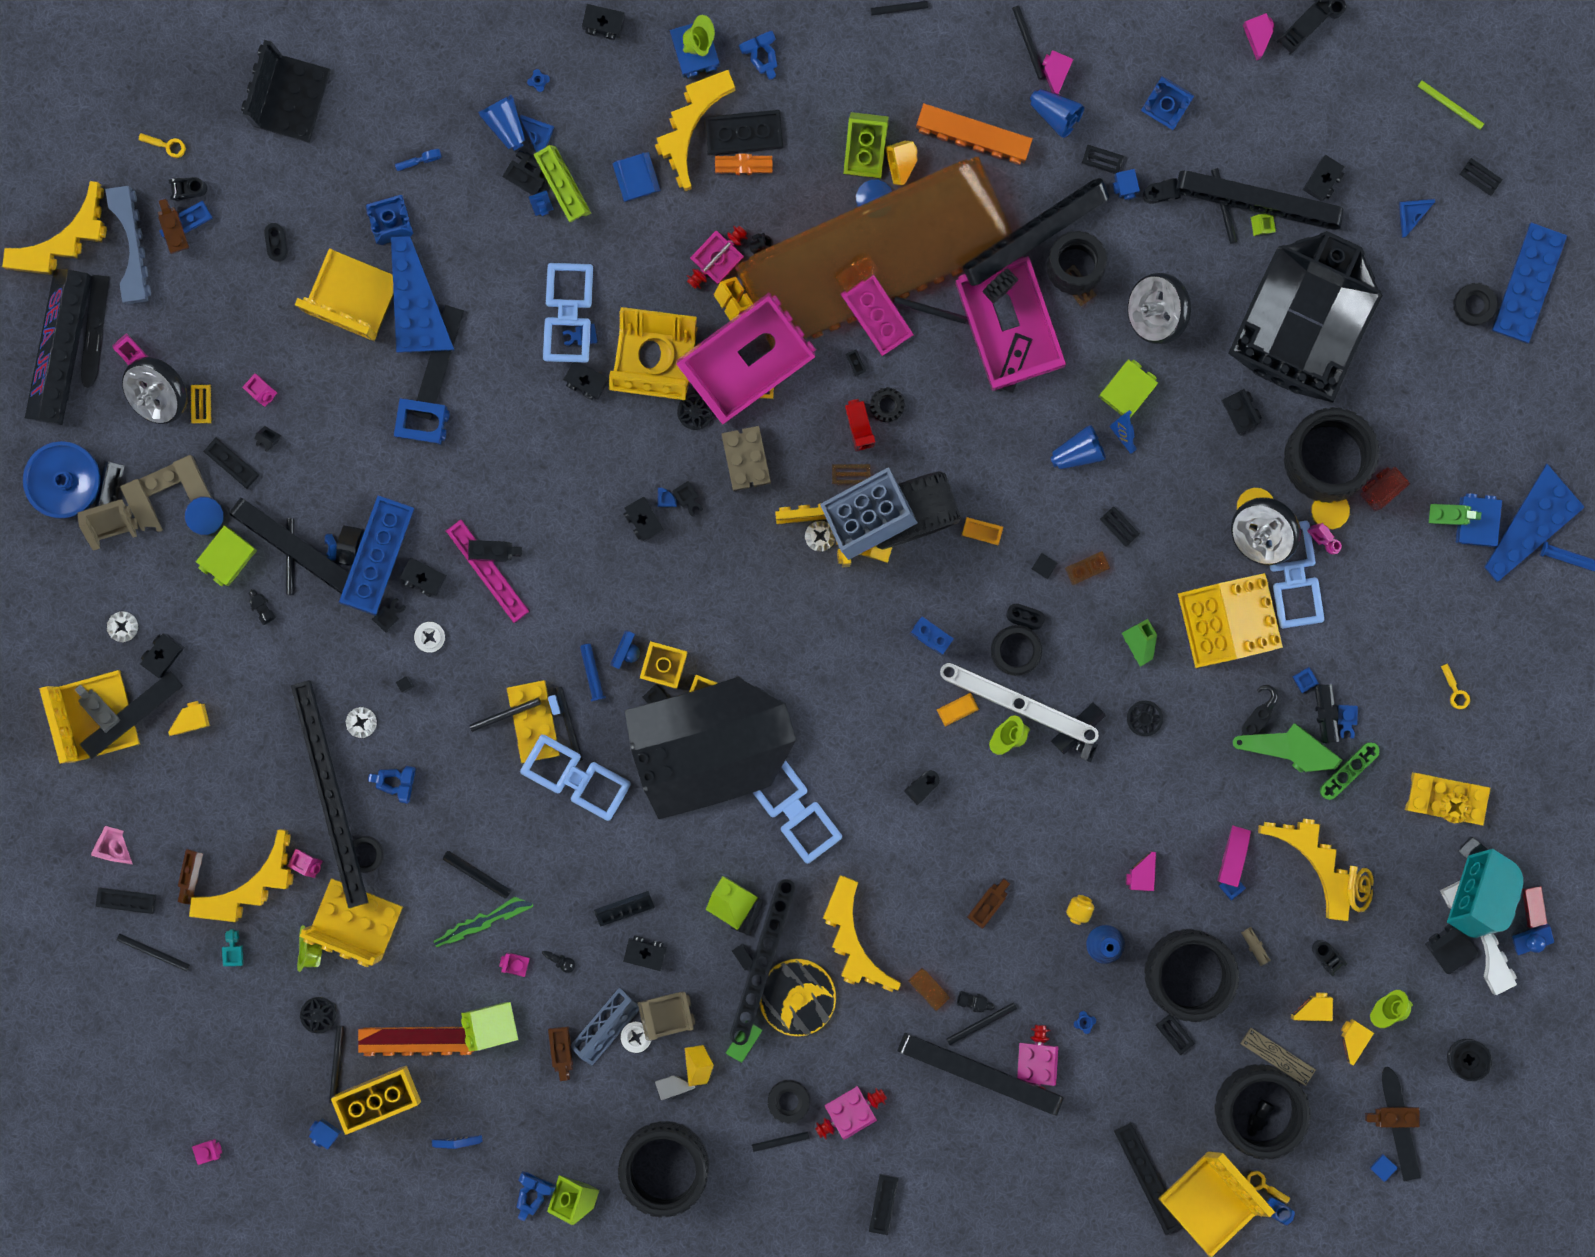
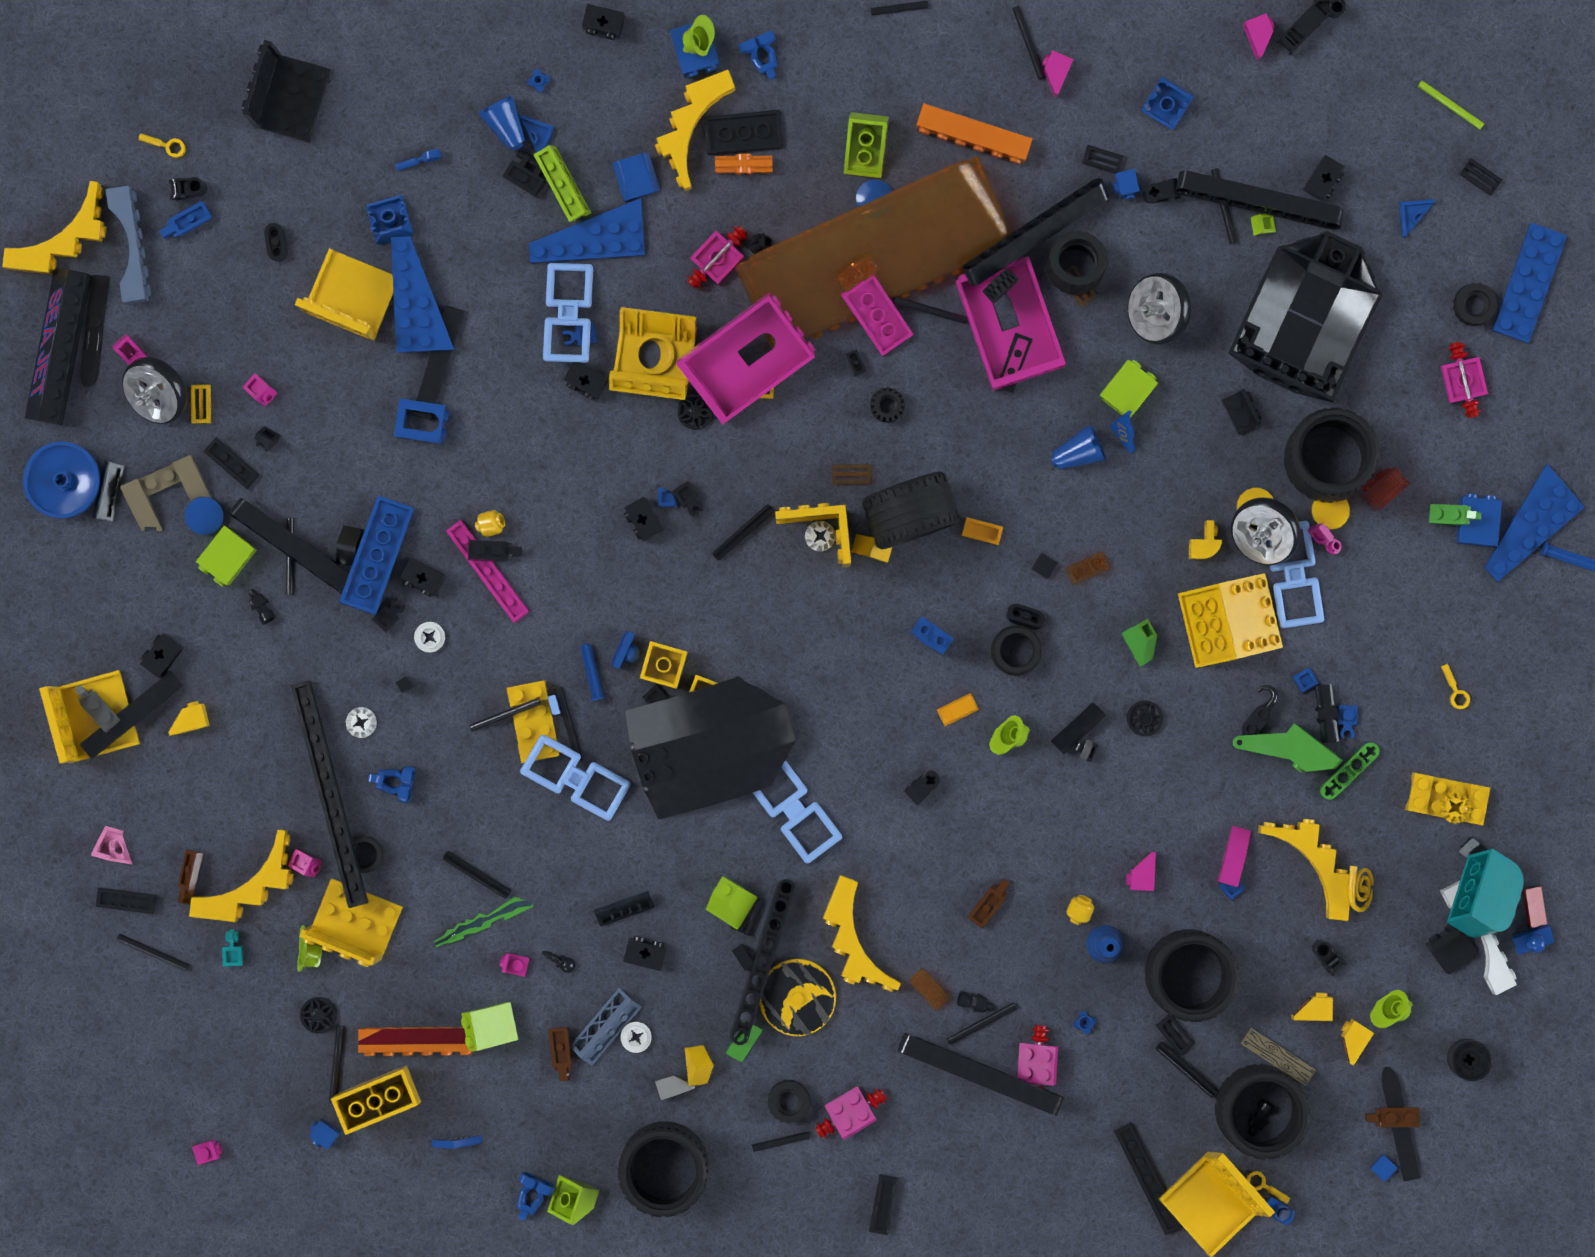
dark tan panel [77,499,138,550] -> none
white gear [107,612,138,642] -> none
reddish brown hinge [158,199,189,254] -> none
blue tile [325,534,337,561] -> none
blue tile [529,190,554,216] -> none
dark tan panel [637,991,695,1041] -> none
yellow piece [714,277,753,321] -> none
dark tan piece [721,426,771,492] -> none
sand blue slope [820,467,917,560] -> none
red arch [845,399,875,452] -> none
yellow slope [885,141,917,185] -> none
white beam [940,663,1098,744] -> none
blue cone [1030,89,1085,138] -> none
black tile [1100,506,1140,547] -> none
dark tan pin [1241,927,1271,966] -> none
none -> yellow head [475,510,505,537]
none -> blue wing [529,198,645,263]
none -> black axle [712,504,774,560]
none -> black axle [1155,1042,1218,1098]
none -> yellow brick [1189,520,1222,560]
none -> dark pink plate [1440,341,1488,419]

